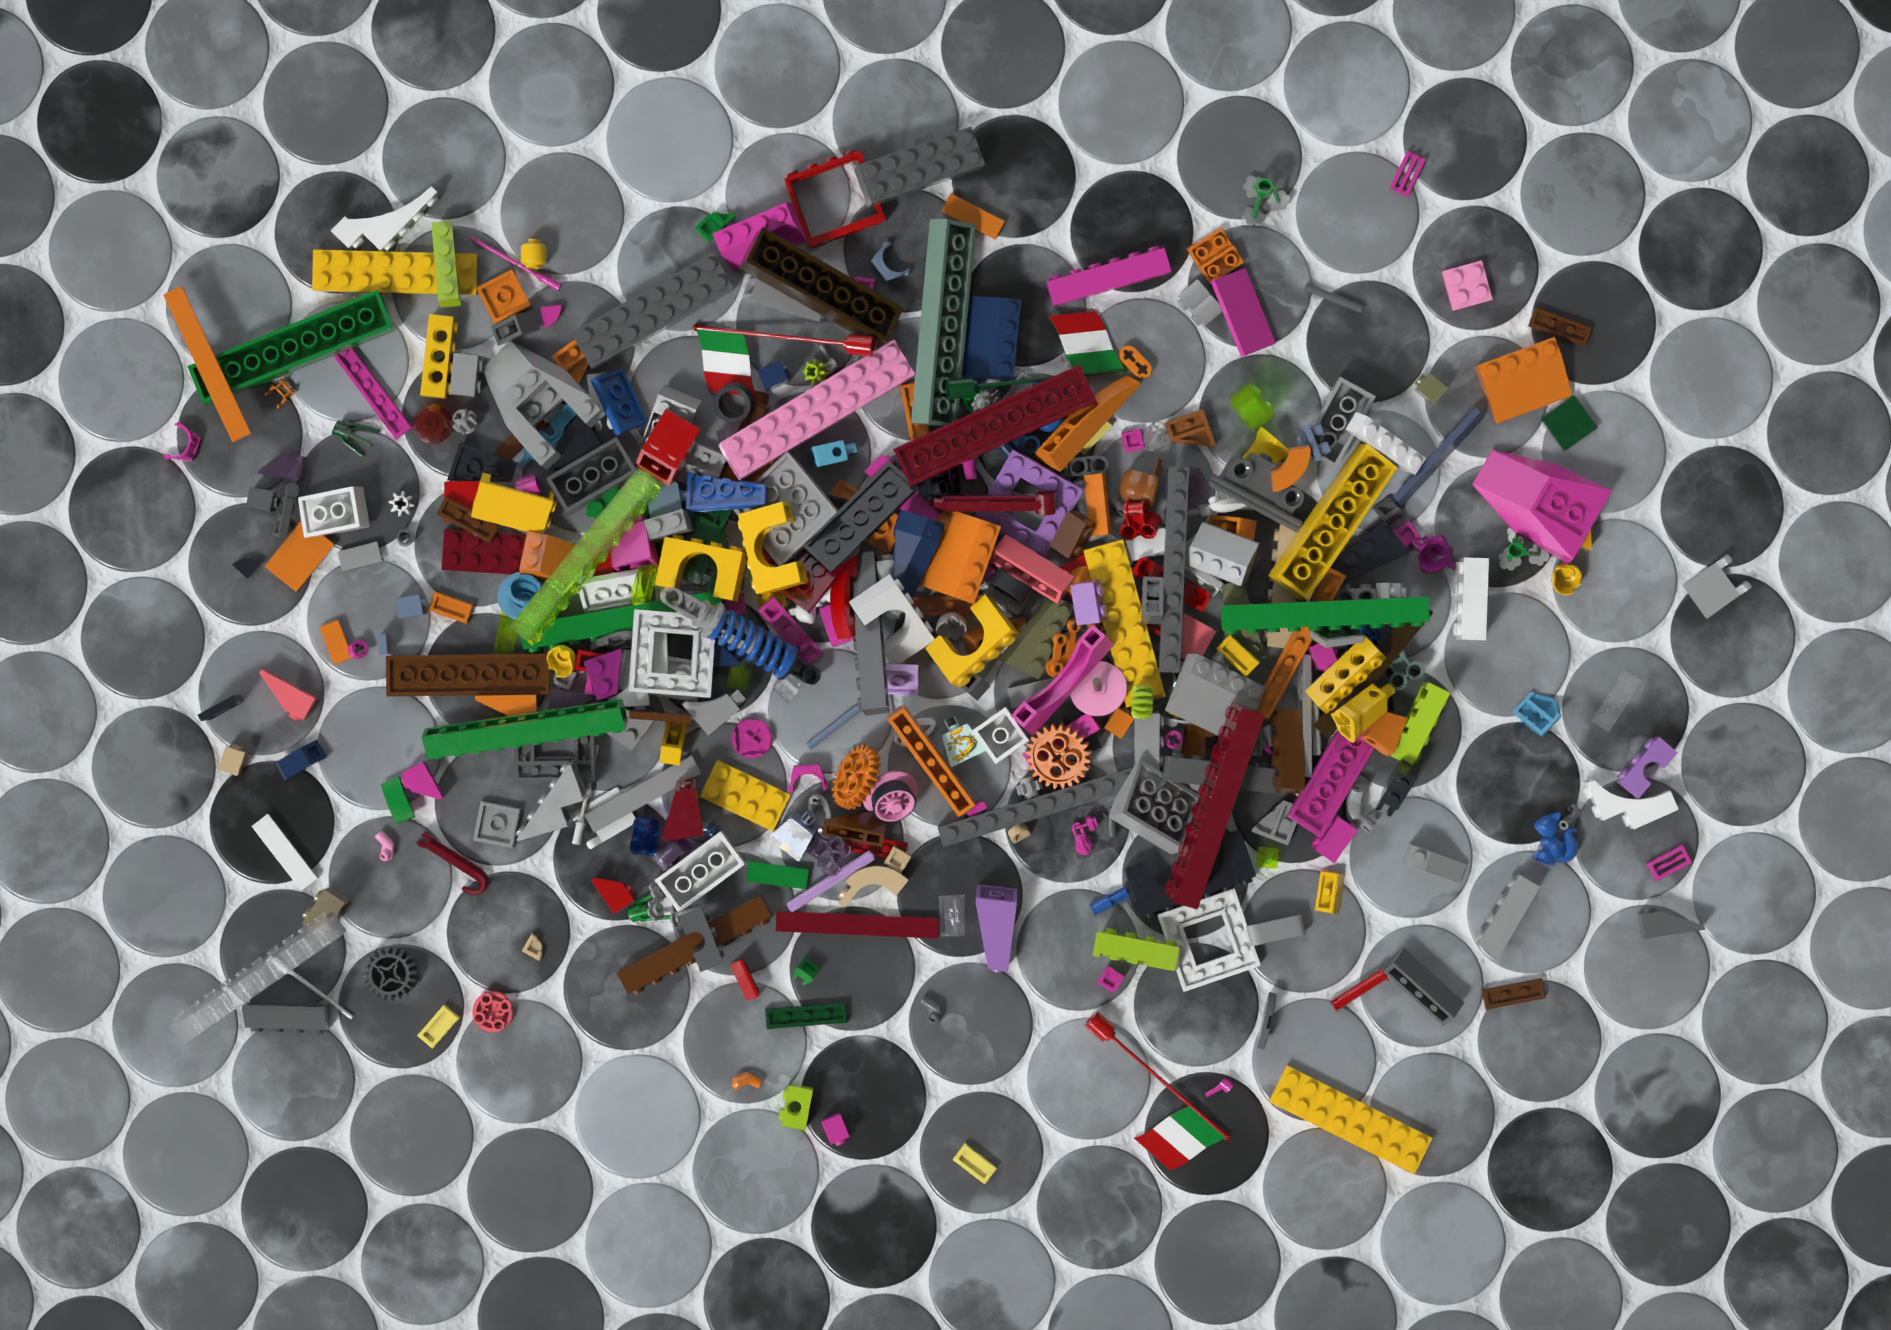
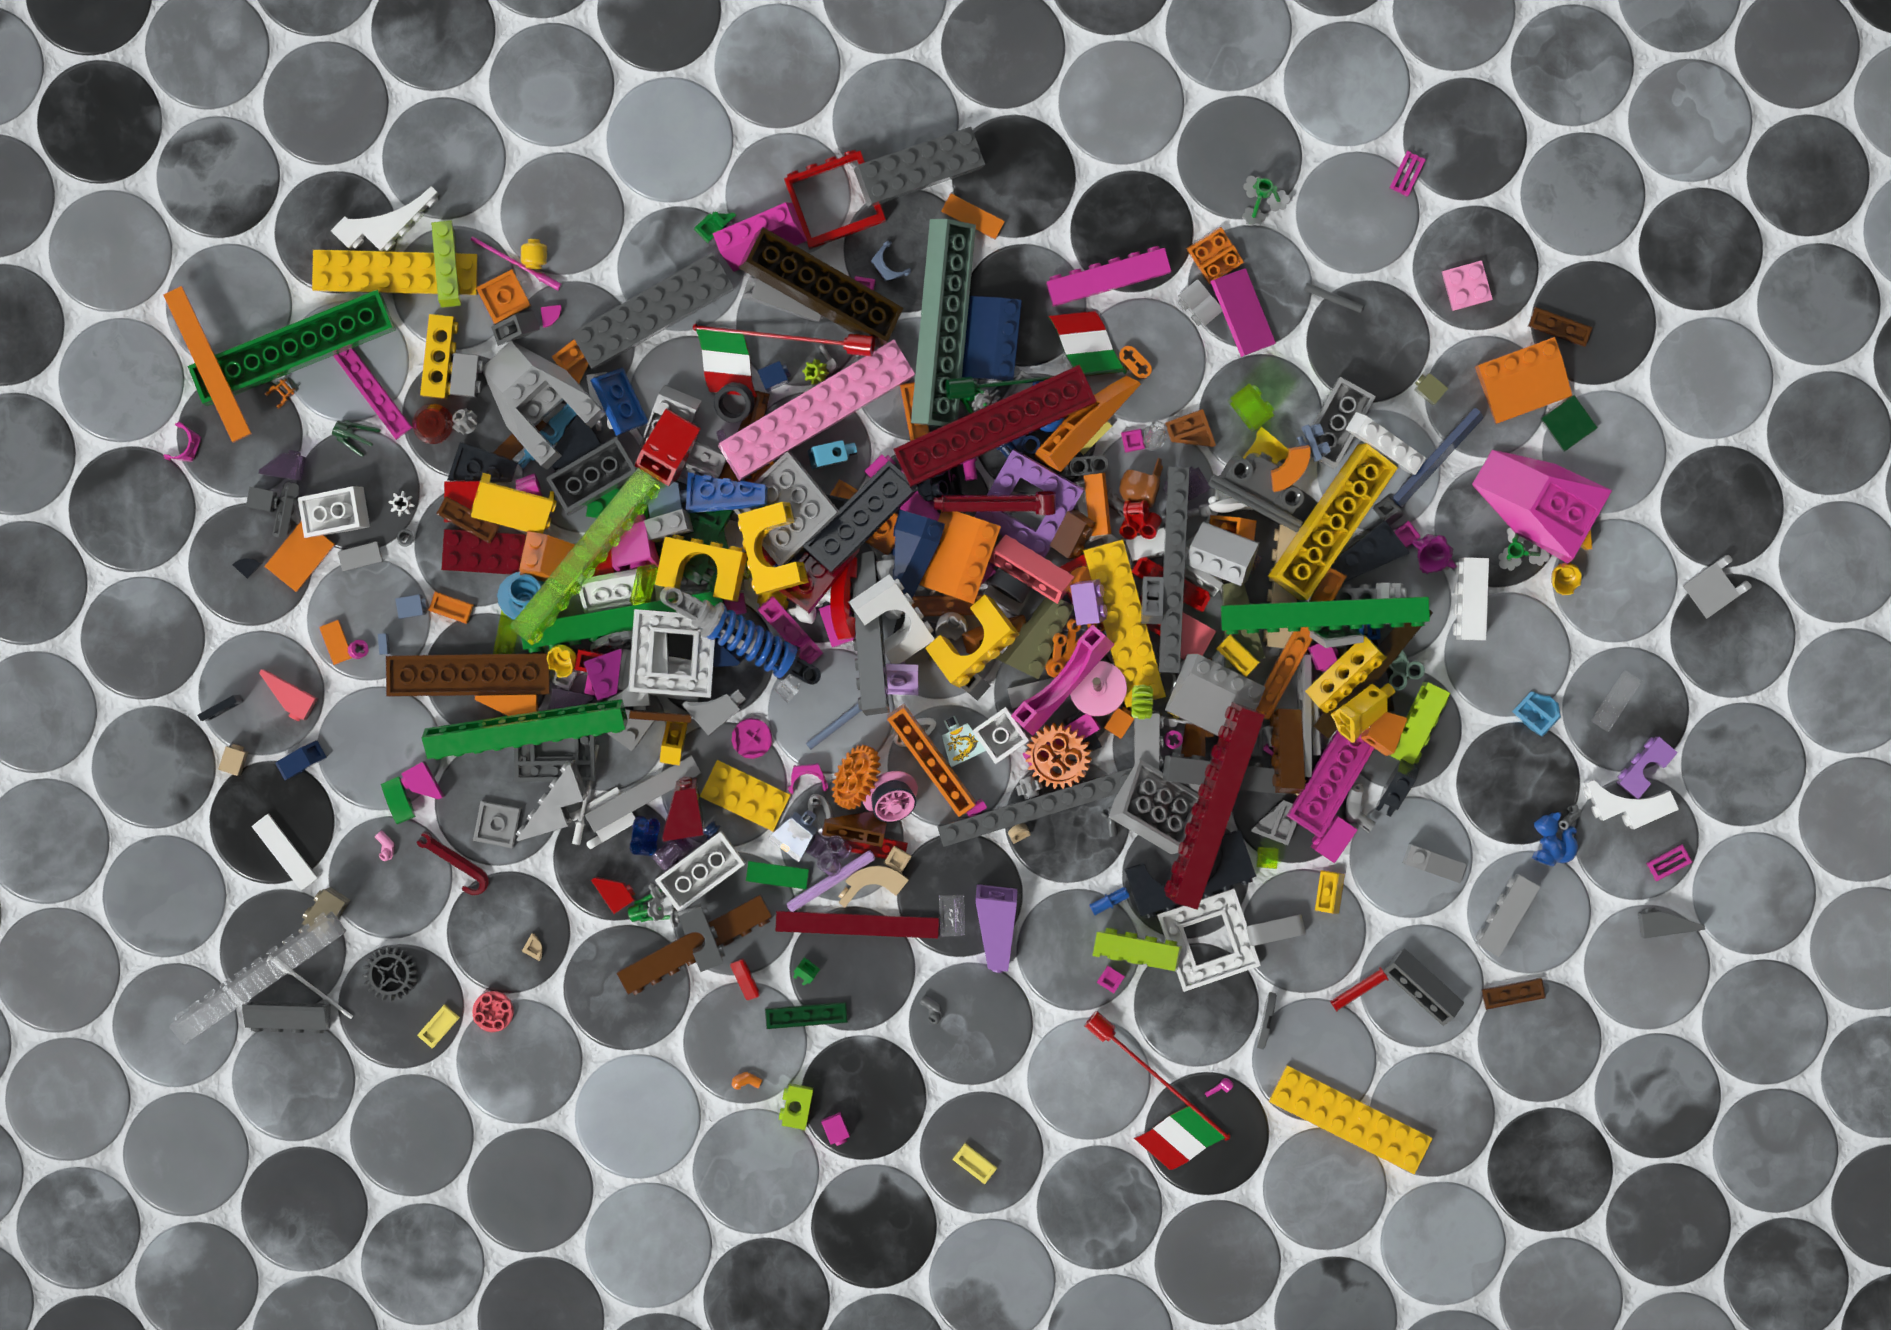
clear neon green plate [726,666,751,691] -> none
dark pink piece [1072,815,1099,855] -> none

